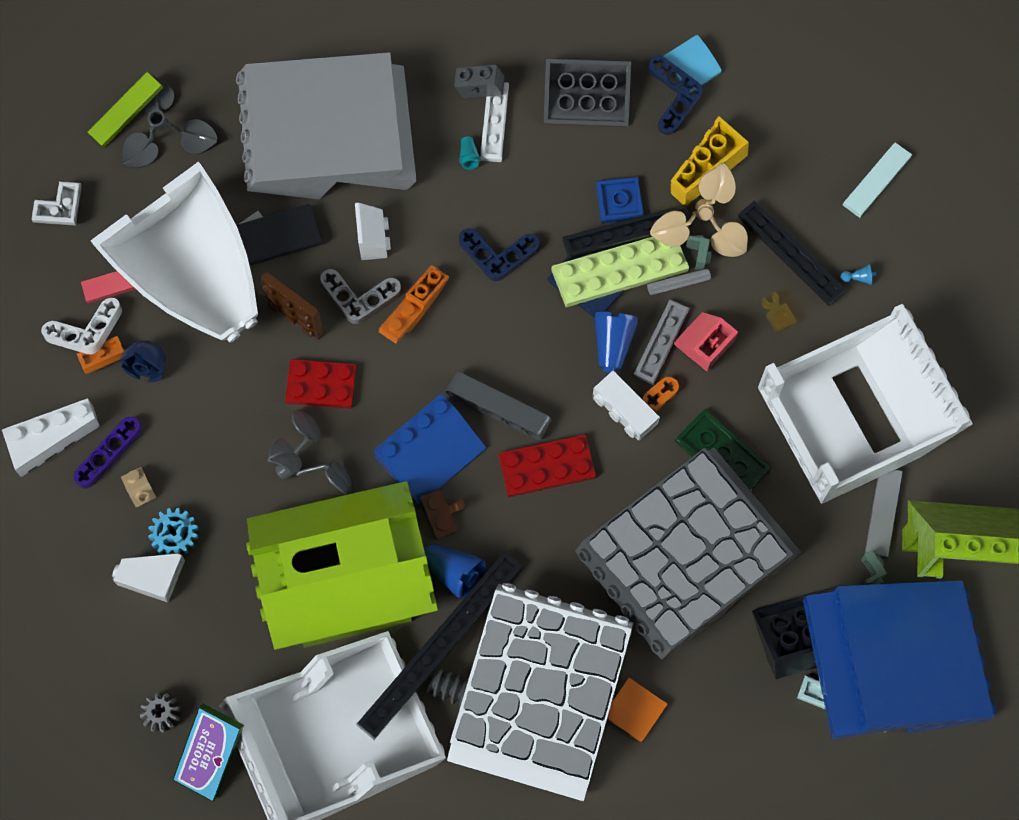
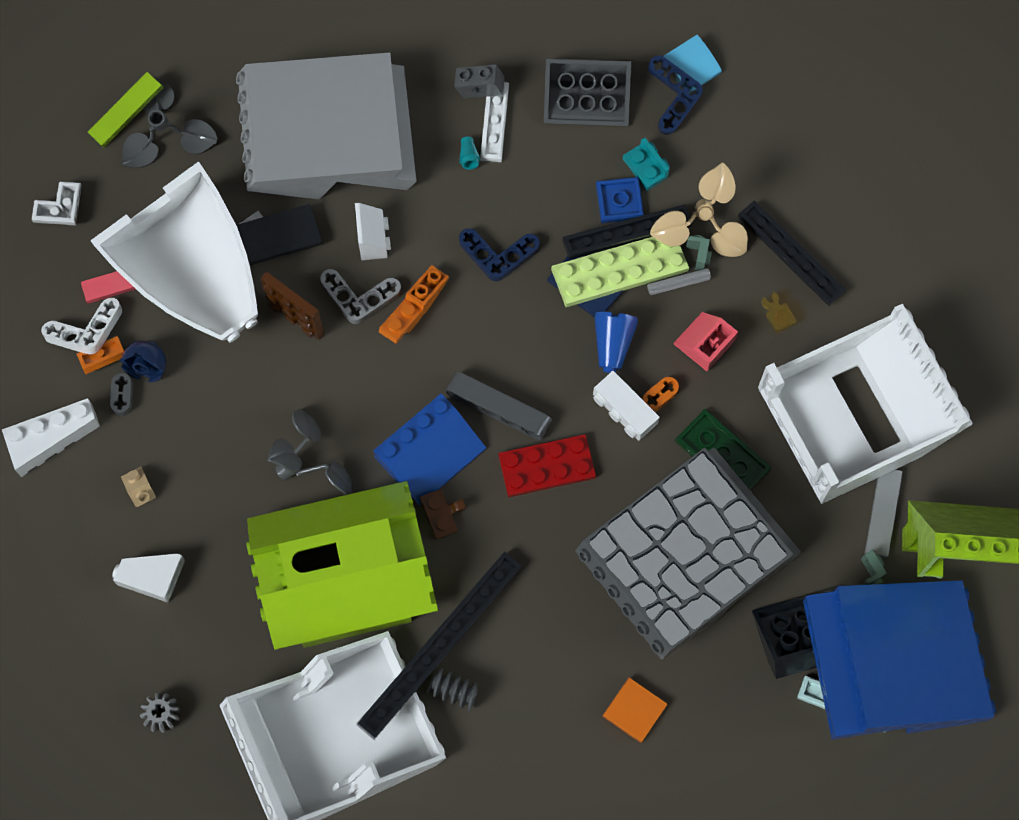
dark purple beam [74,416,142,488] -> none
medium azure gear [148,508,199,555] -> none
tile [173,703,244,802] -> none
red plate [285,359,357,409] -> none
blue cone [424,544,487,599] -> none
panel [447,583,633,801] -> none
light grey tile [633,300,690,385] -> none
yellow wedge [671,116,749,206] -> none
dark azure piece [840,264,876,285] -> none
light aqua tile [843,143,912,218] -> none
none -> dark grey beam [110,373,133,416]
none -> teal bracket [622,137,670,191]

